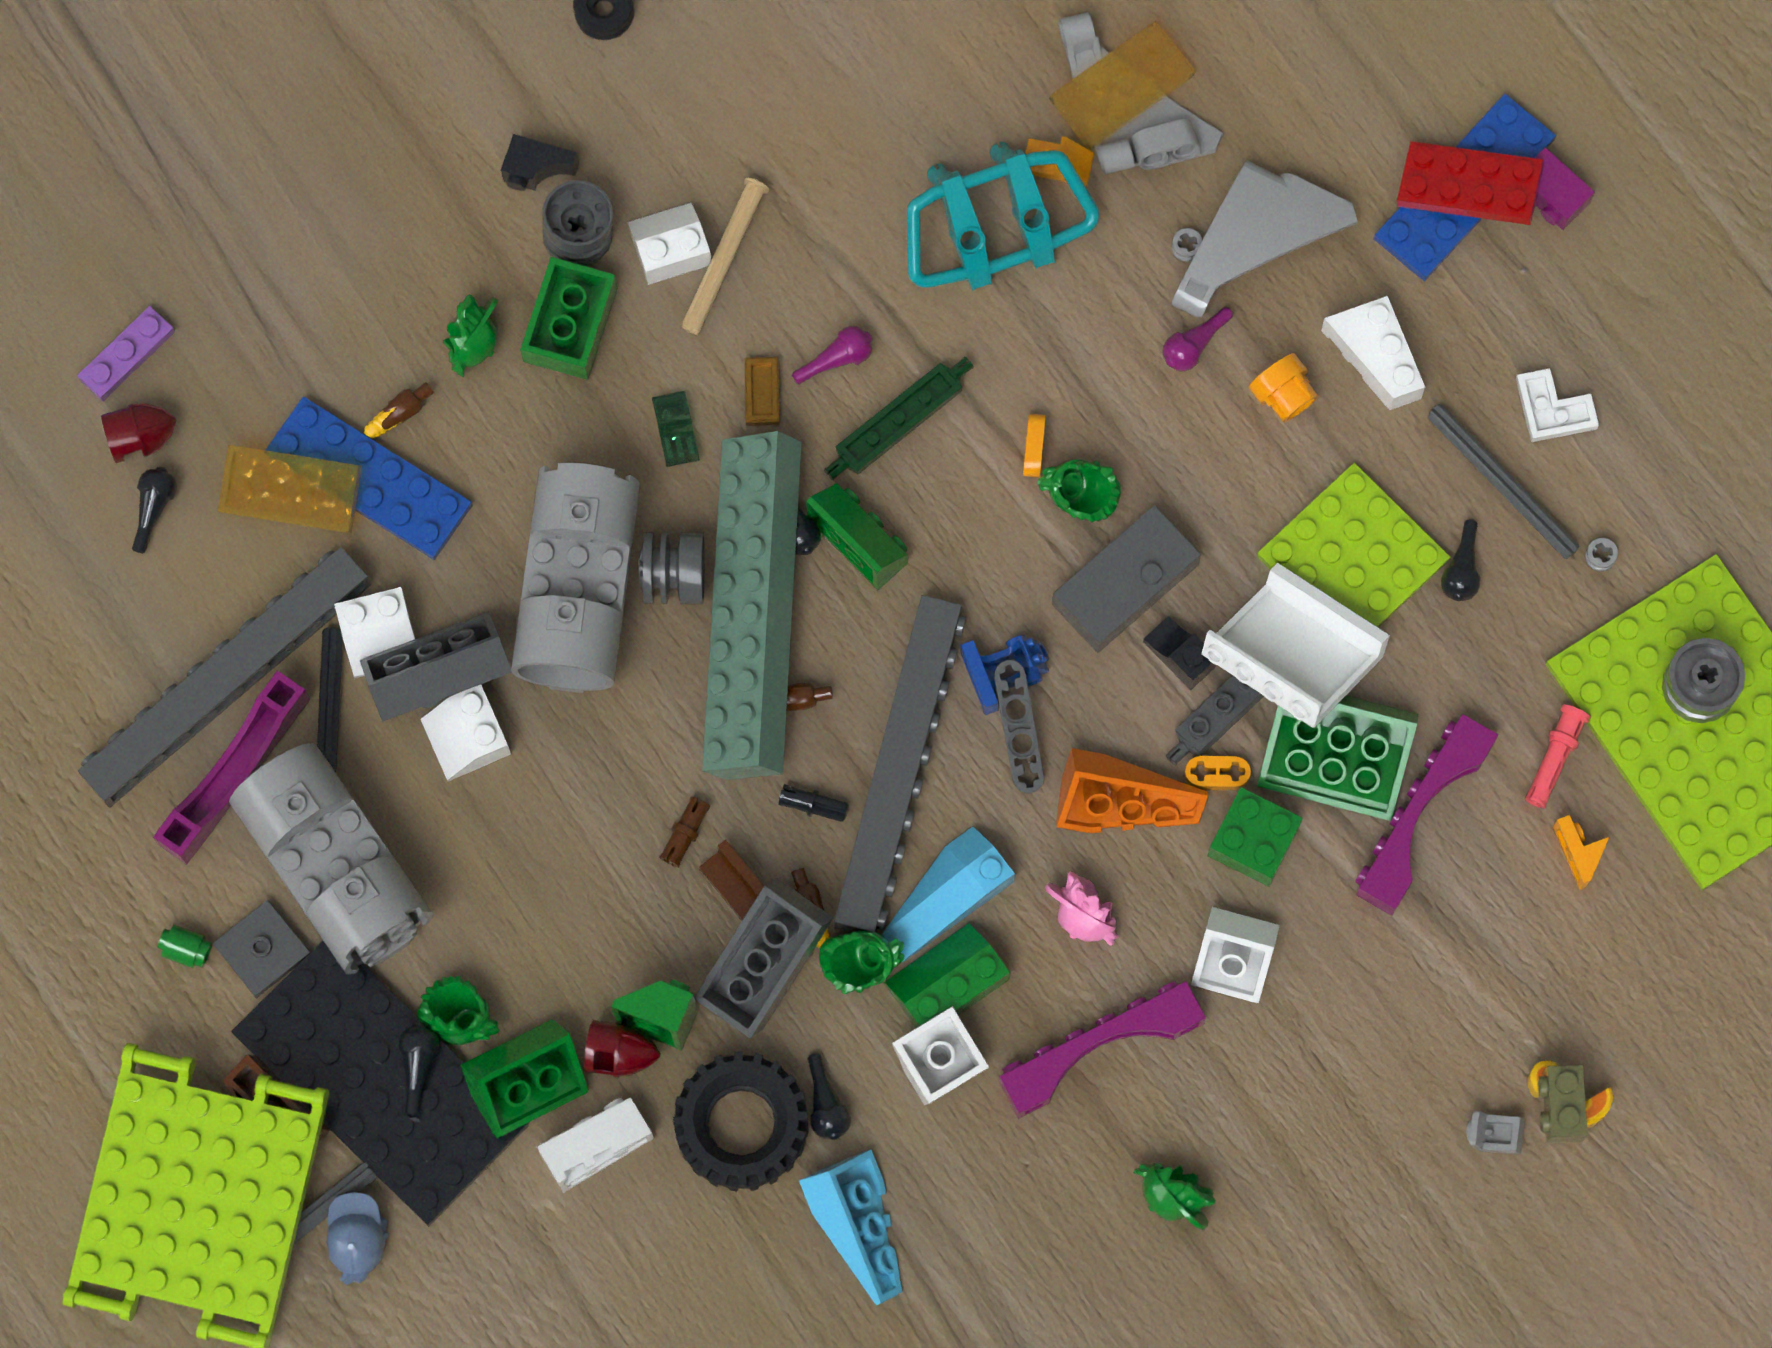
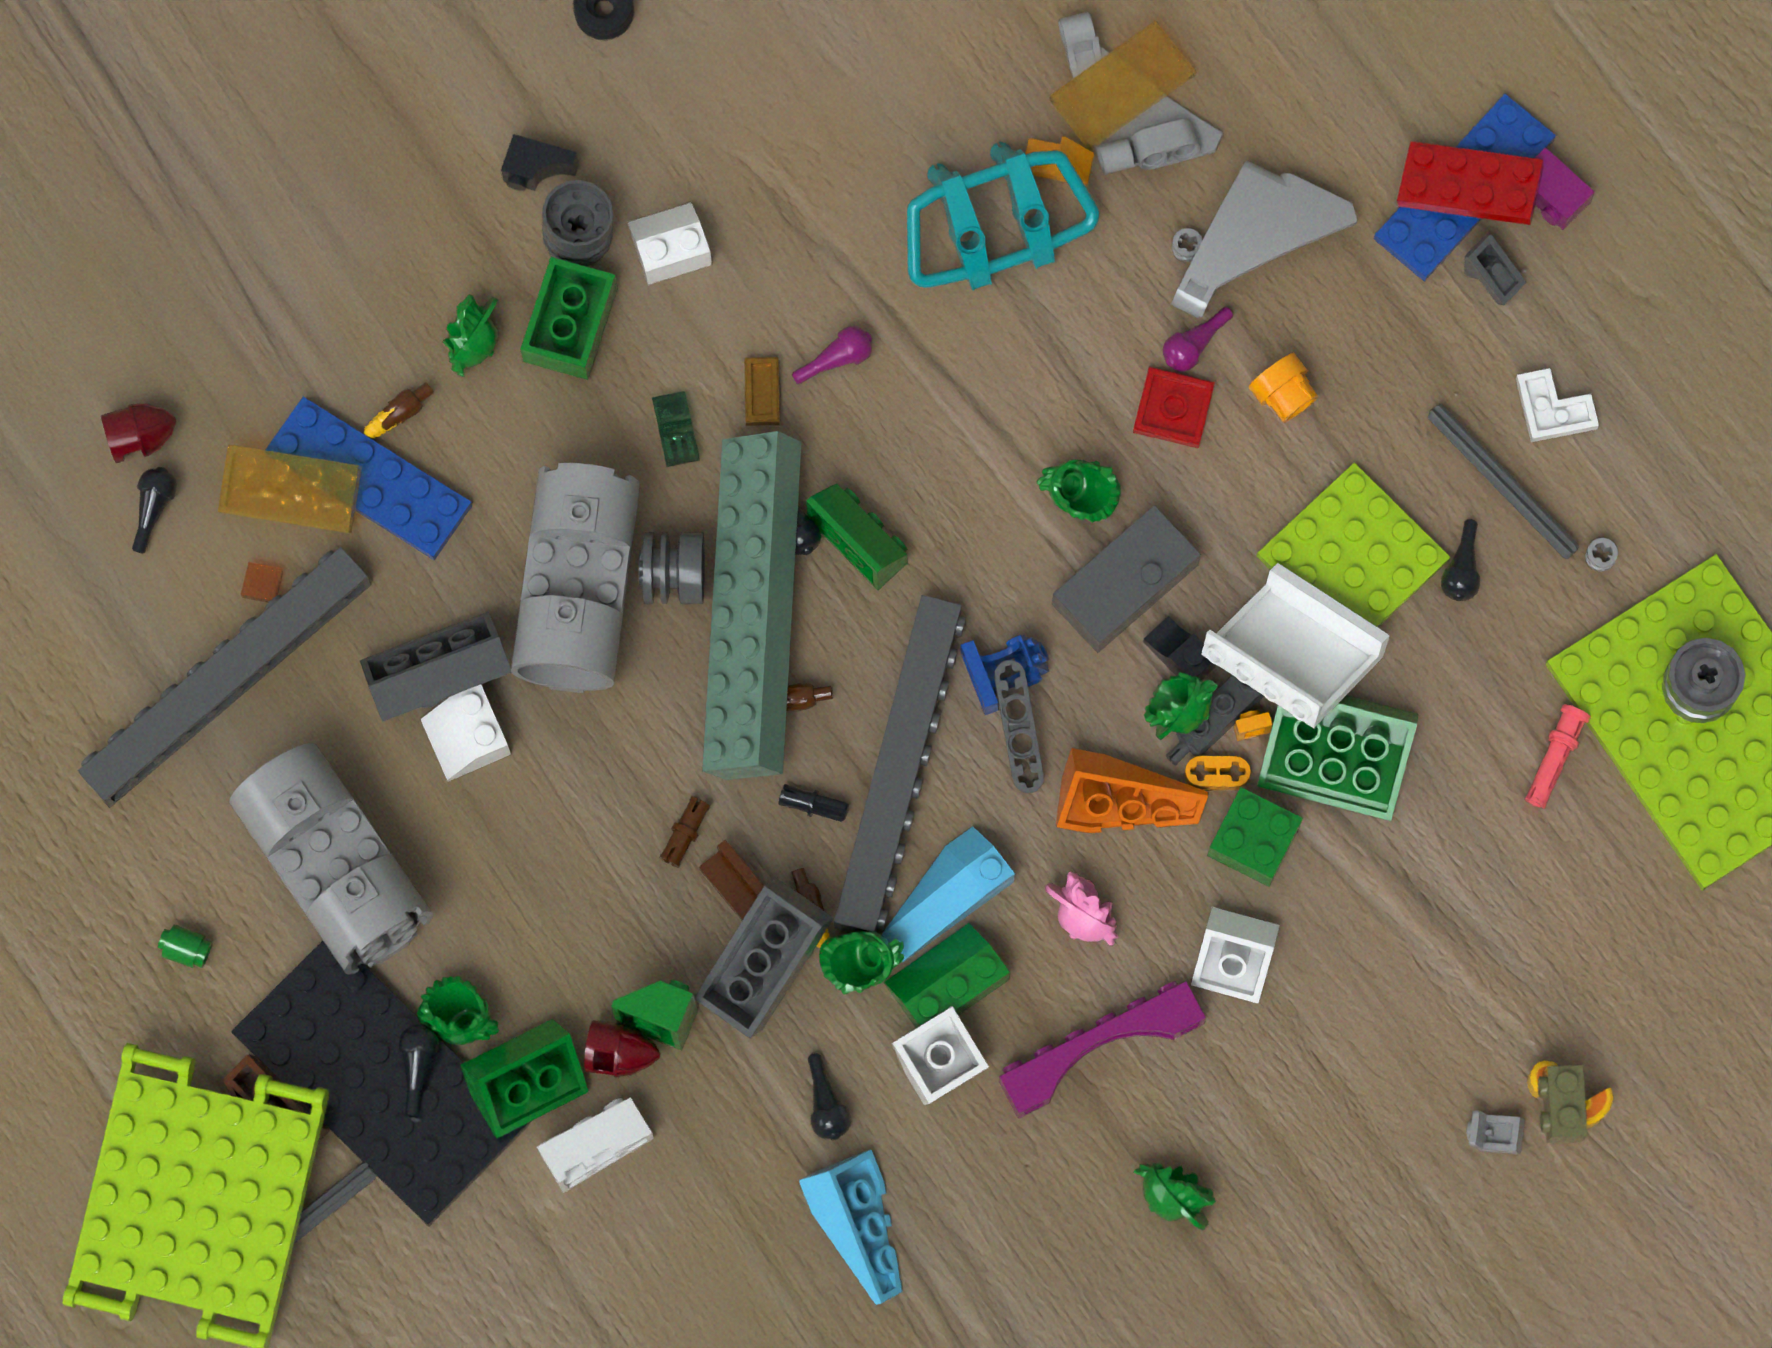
medium lavender plate [77,306,175,402] -> none
magenta arch [153,670,310,865] -> none
dark grey plate [212,900,310,998] -> none
black axle [317,627,342,772] -> none
sand blue hair [326,1193,389,1285] -> none
white slope [334,587,416,678] -> none
black tyre [673,1052,808,1192] -> none
tan axle [682,178,769,335] -> none
dark green plate [824,356,974,480] -> none
light orange beam [1023,413,1046,478] -> none
white wedge [1321,296,1425,410] -> none
magenta arch [1355,714,1498,916] -> none
light orange slope [1553,815,1609,890] -> none
none -> clear orange tile [241,562,283,603]
none -> red tile [1133,367,1215,449]
none -> green hair [1144,672,1218,740]
none -> light orange plate [1233,710,1272,741]
none -> dark grey slope [1464,233,1526,305]

